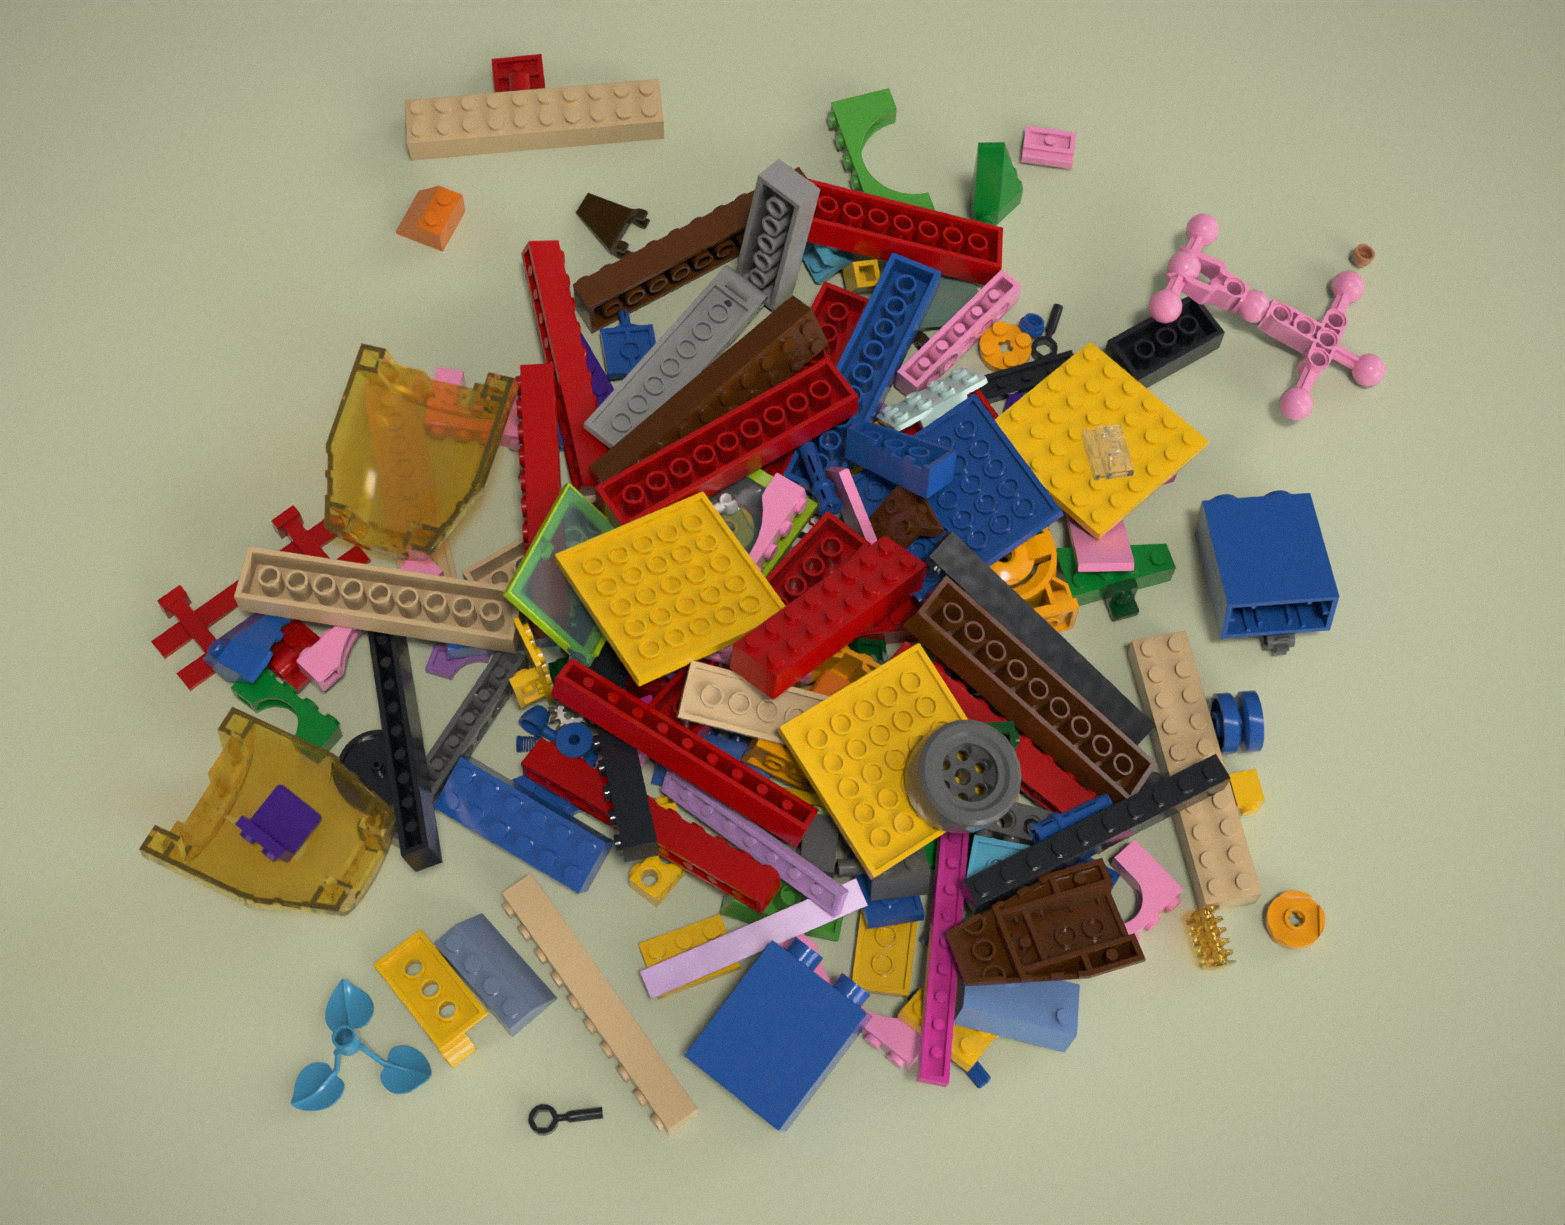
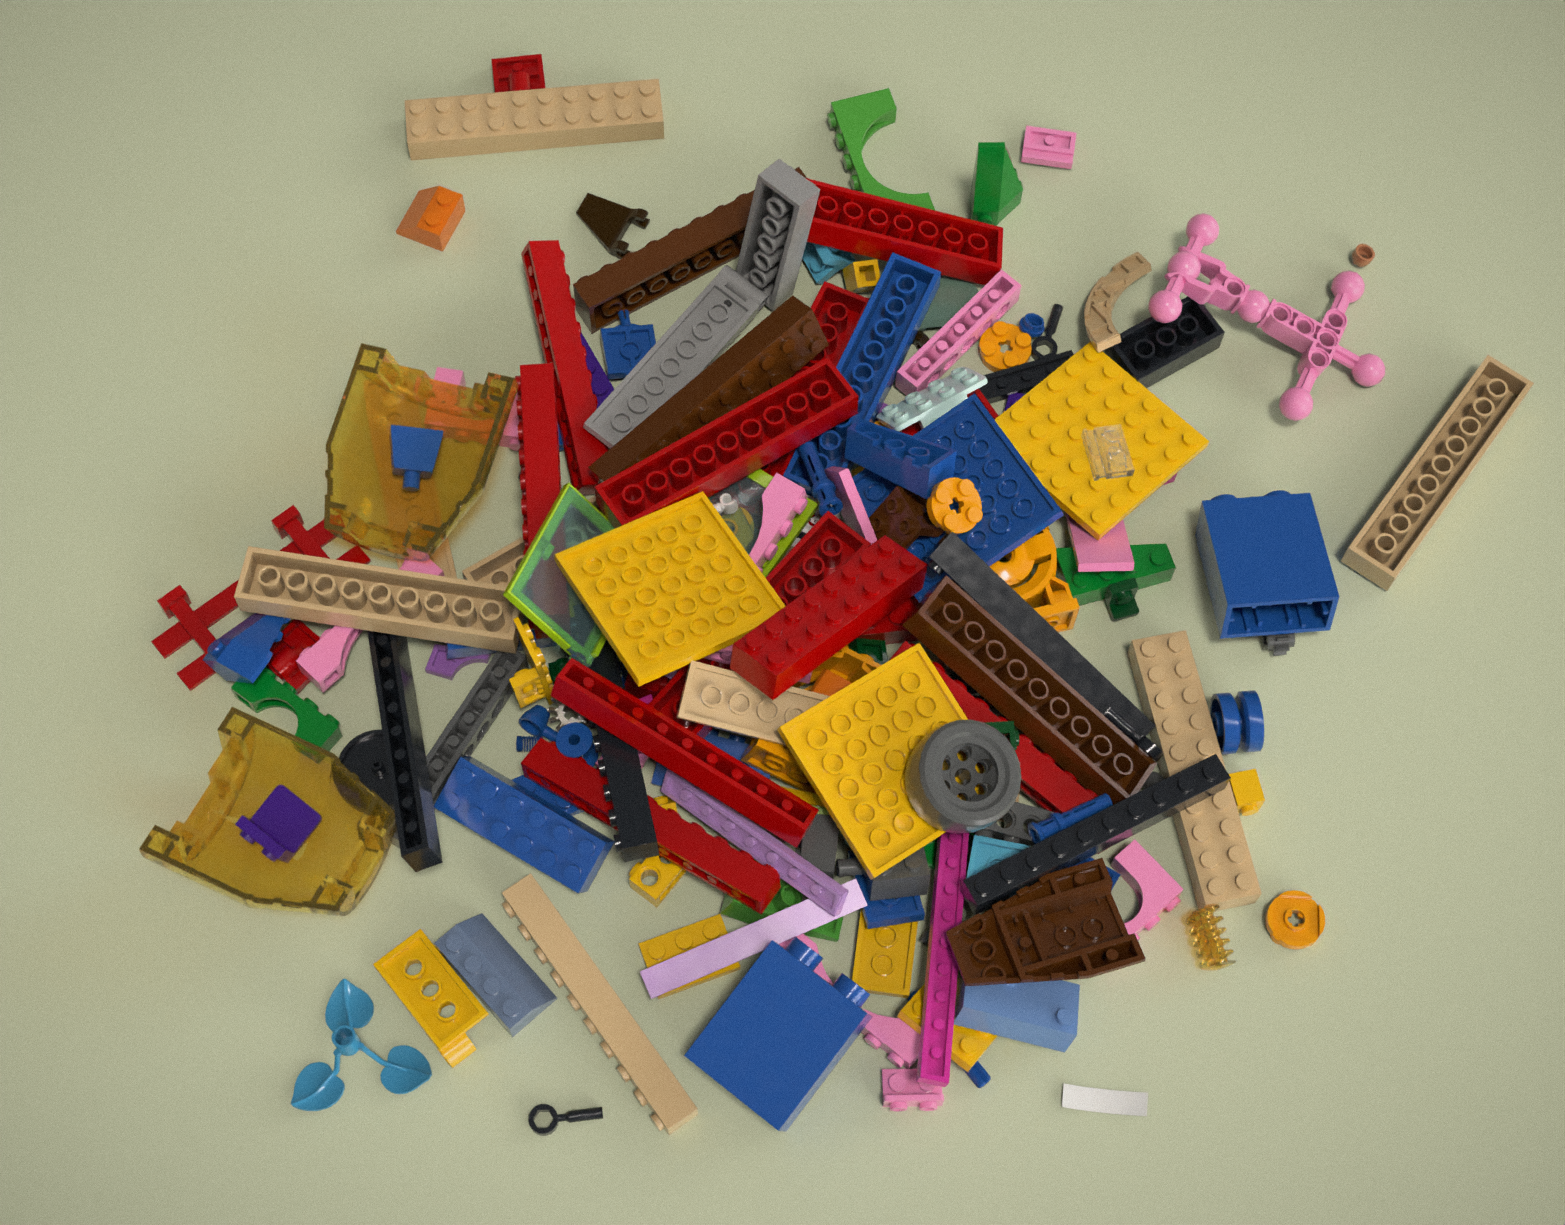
none -> blue torso [389,425,443,491]
none -> bright pink bracket [882,1069,944,1112]
none -> light orange plate [927,477,983,535]
none -> white sticker [1062,1084,1148,1116]
none -> tan tile [1084,252,1152,353]
none -> black piece [1104,707,1164,762]
none -> tan brick [1341,355,1534,591]

